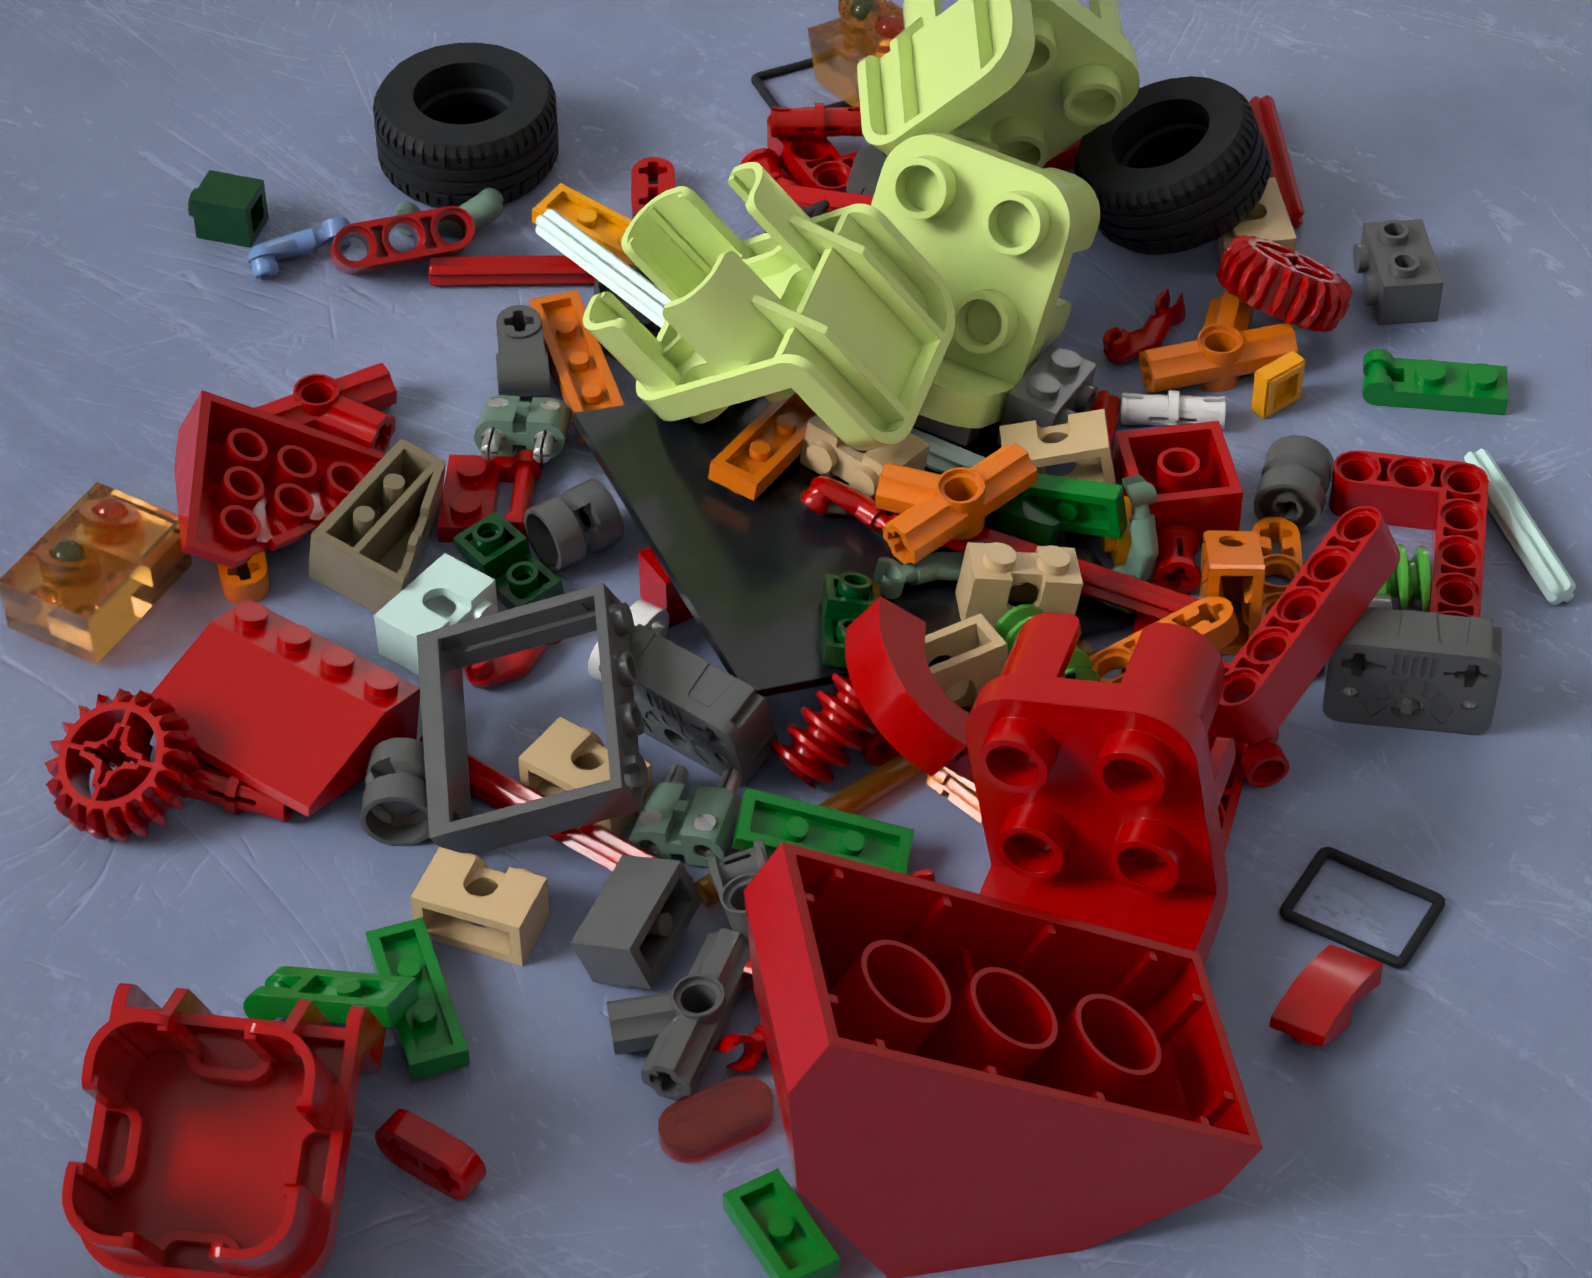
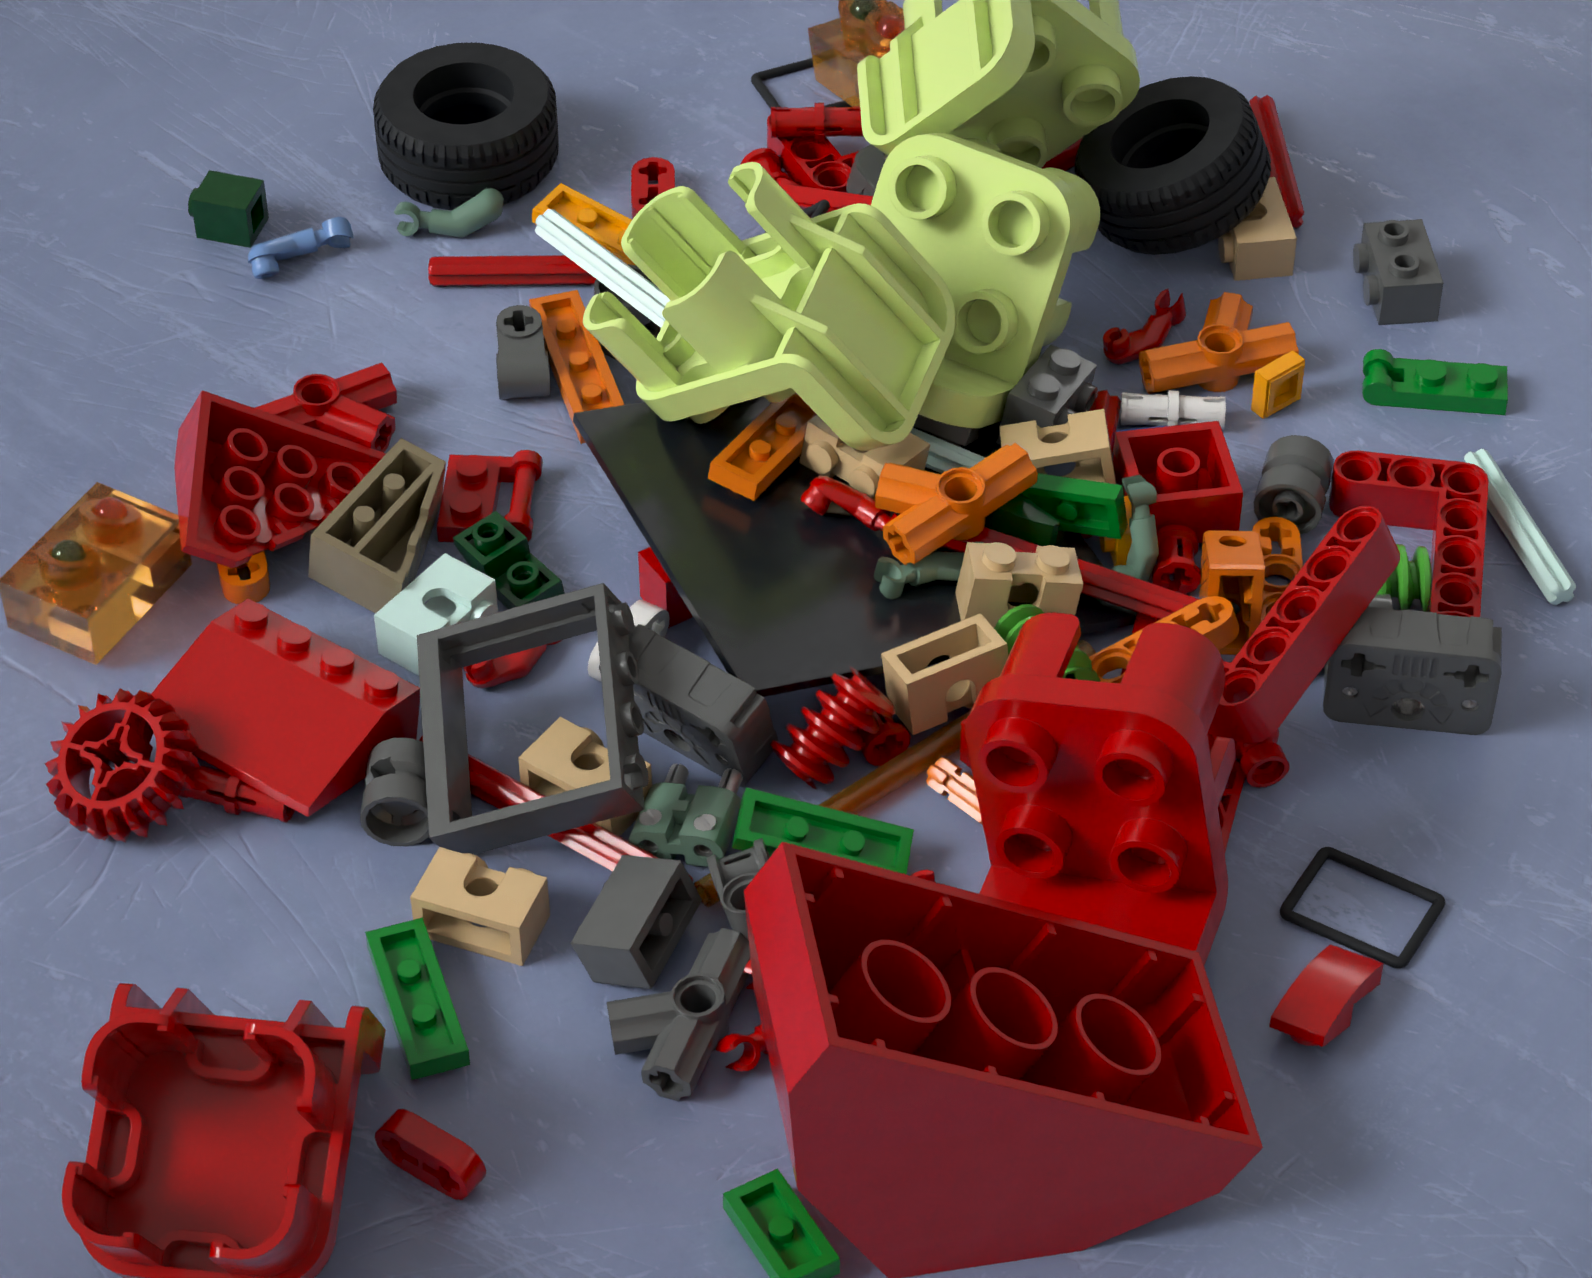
green plate [243,966,420,1029] -> none
red beam [330,206,475,274] -> none
sand green piece [474,395,572,463] -> none
dark grey wheel [524,479,624,572] -> none
clear red tile [658,1075,774,1163] -> none
dark green slope [821,572,881,668] -> none
red arch [845,596,974,783] -> none
red gear [1216,235,1353,332] -> none

